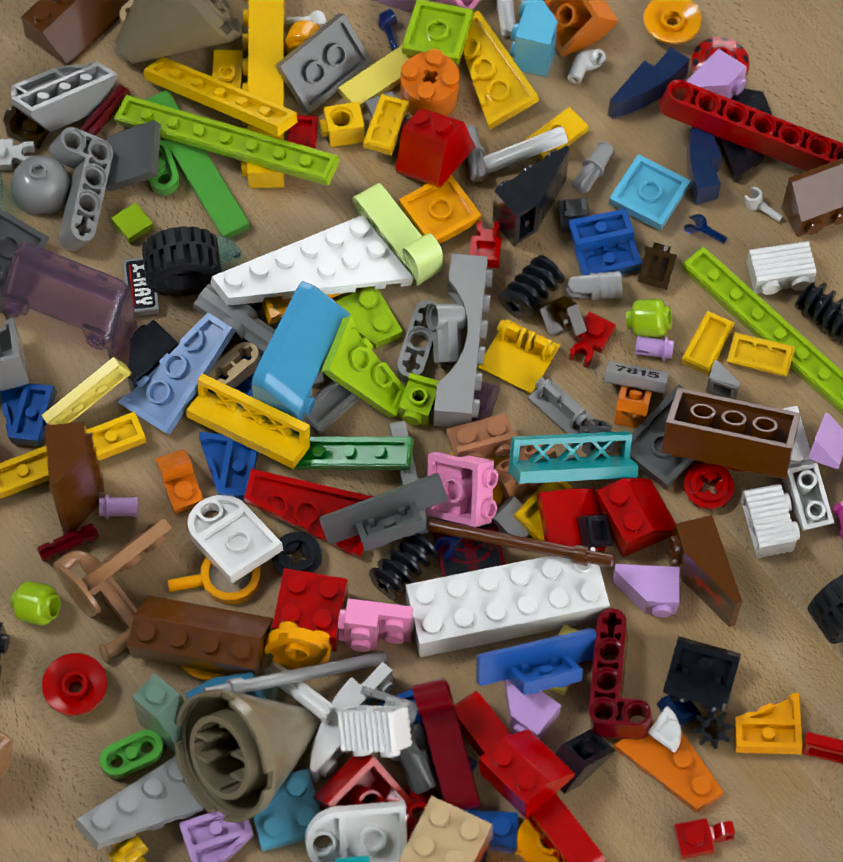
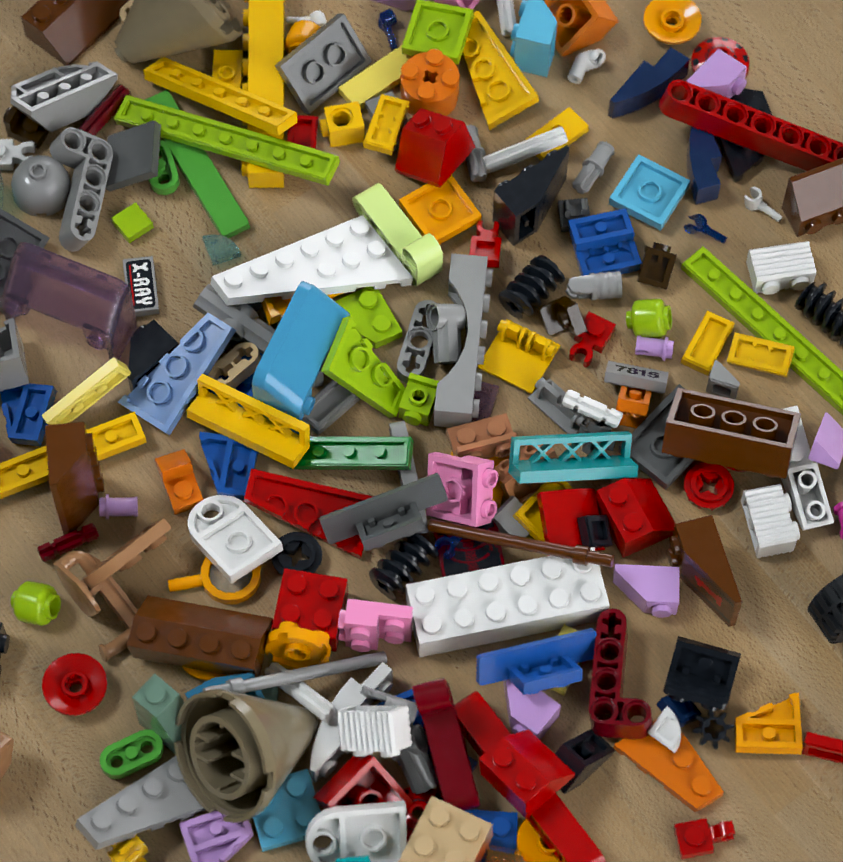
black tyre [142,226,222,296] -> none
none -> white axle [562,390,623,428]

